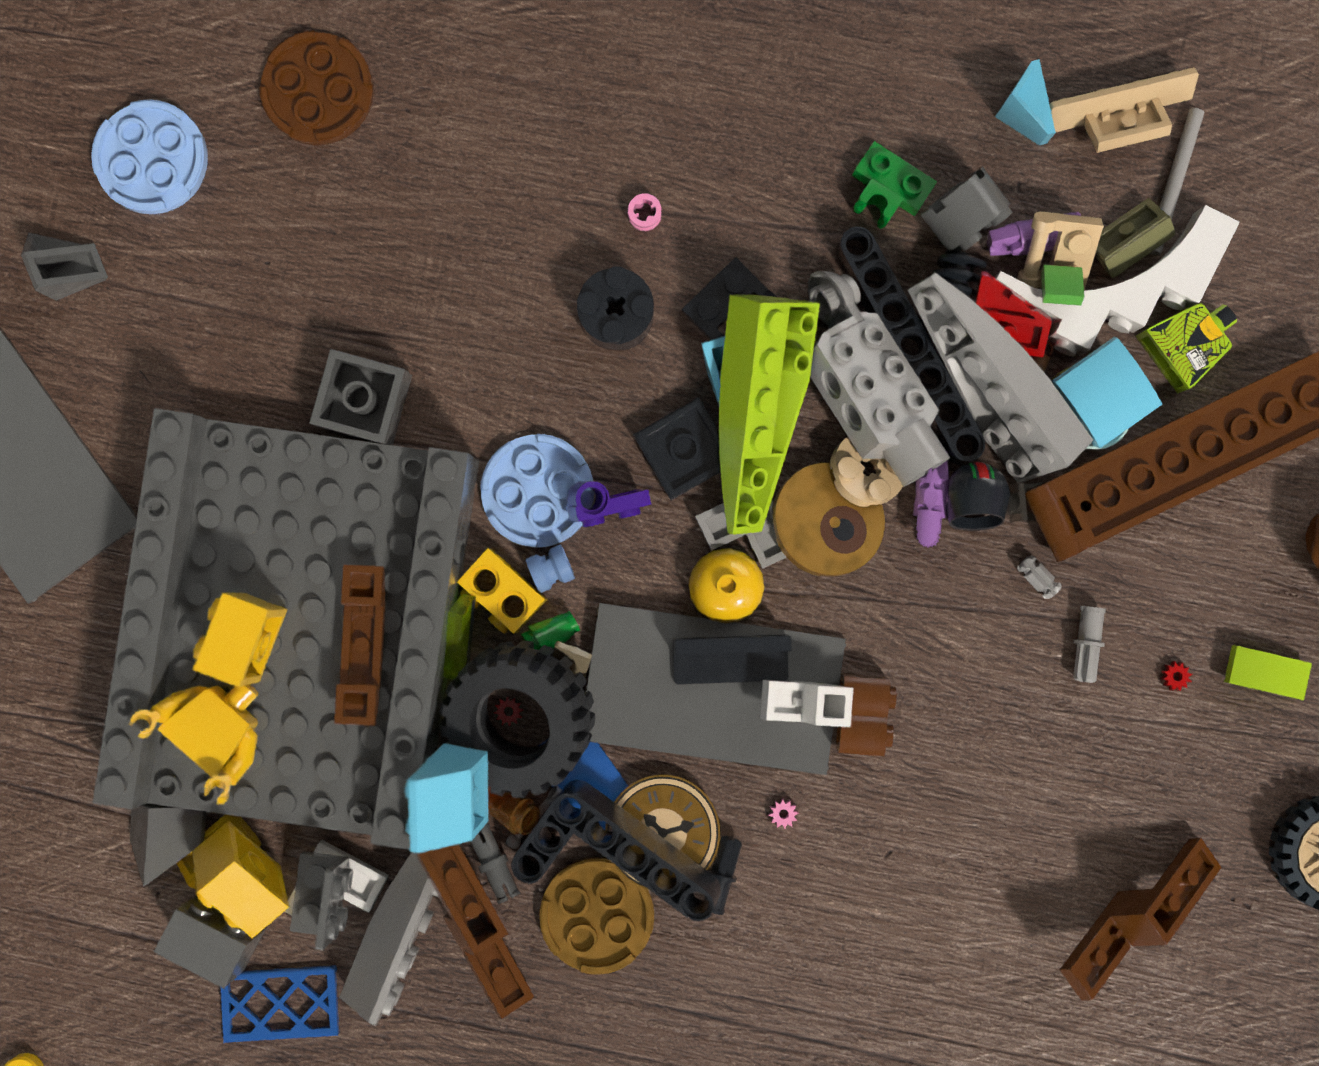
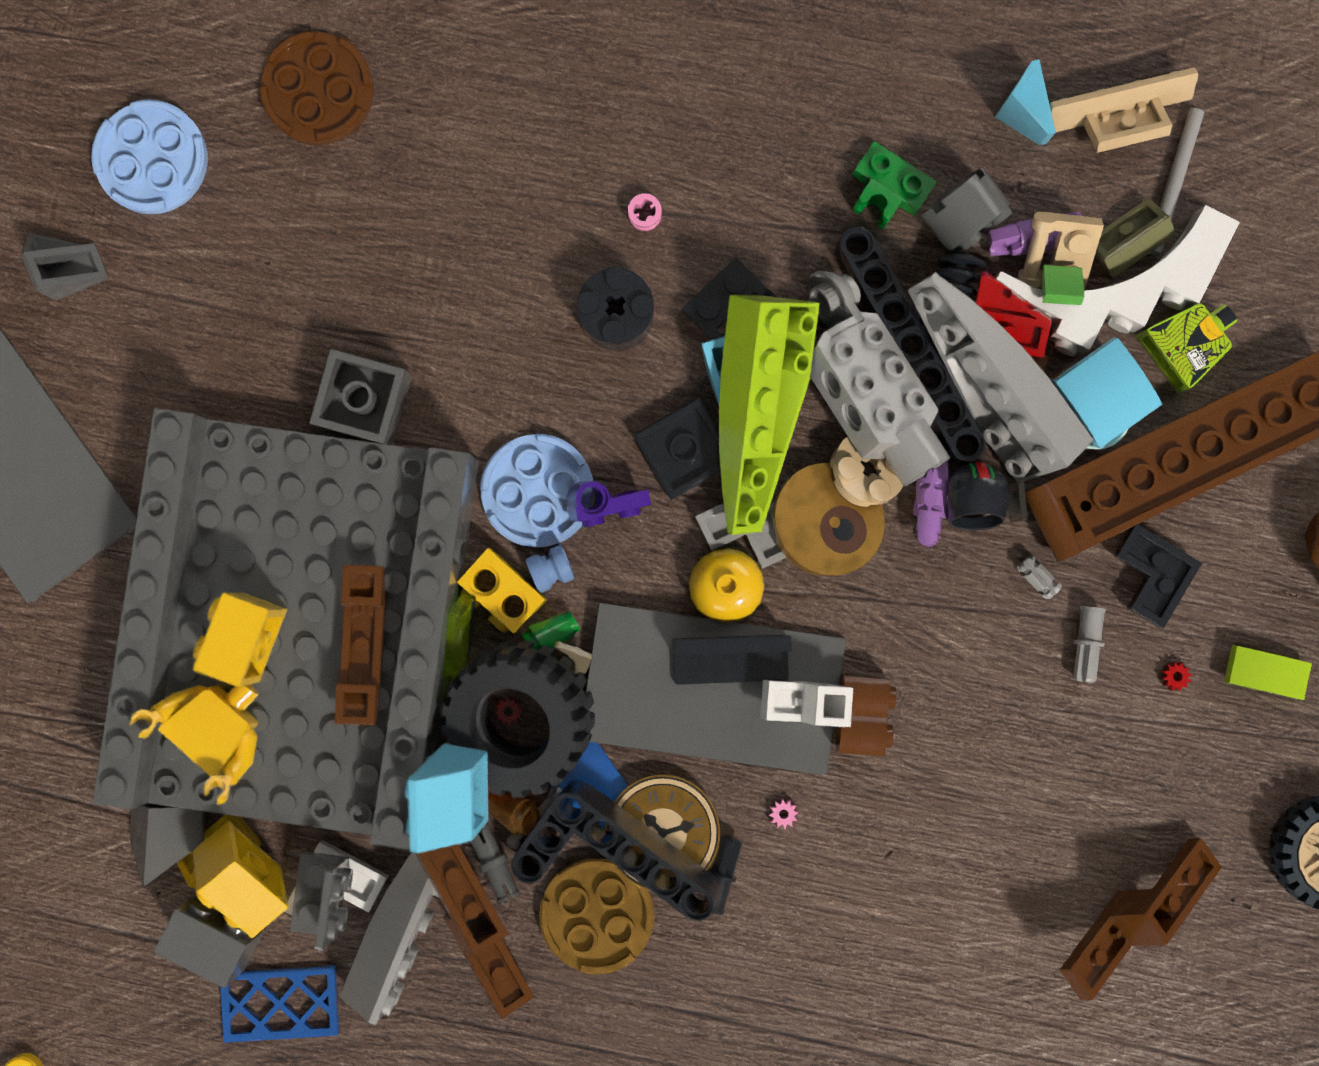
none -> black plate [1113,525,1202,628]

